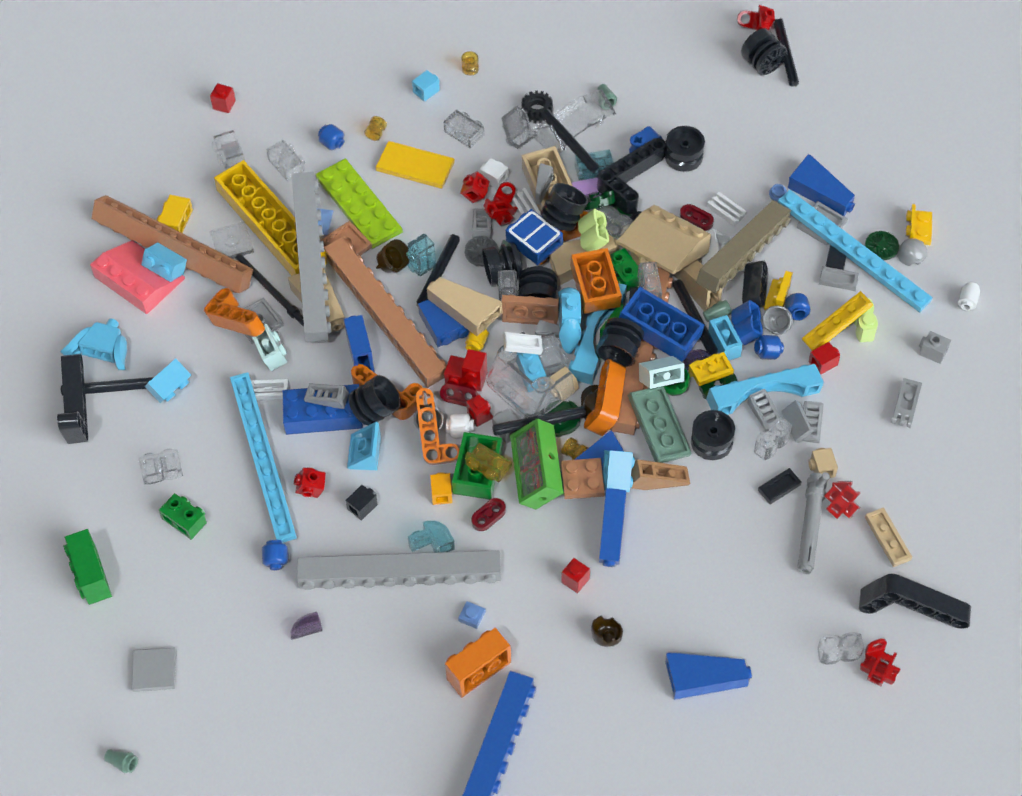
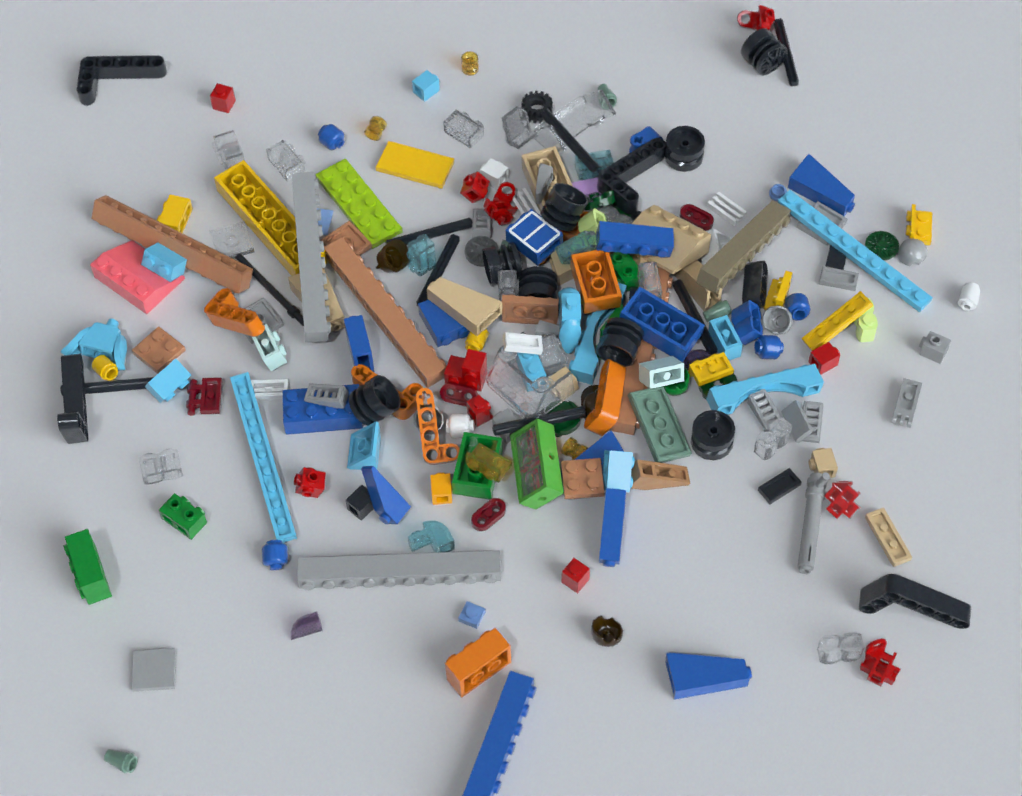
none -> black beam [77,55,167,106]
none -> yellow brick [92,355,118,381]
none -> nougat plate [132,326,186,374]
none -> dark red plate [186,377,222,416]
none -> slope [361,466,411,525]
none -> black axle [385,218,473,245]
none -> clear light blue brick [555,231,596,264]
none -> blue brick [596,221,674,257]

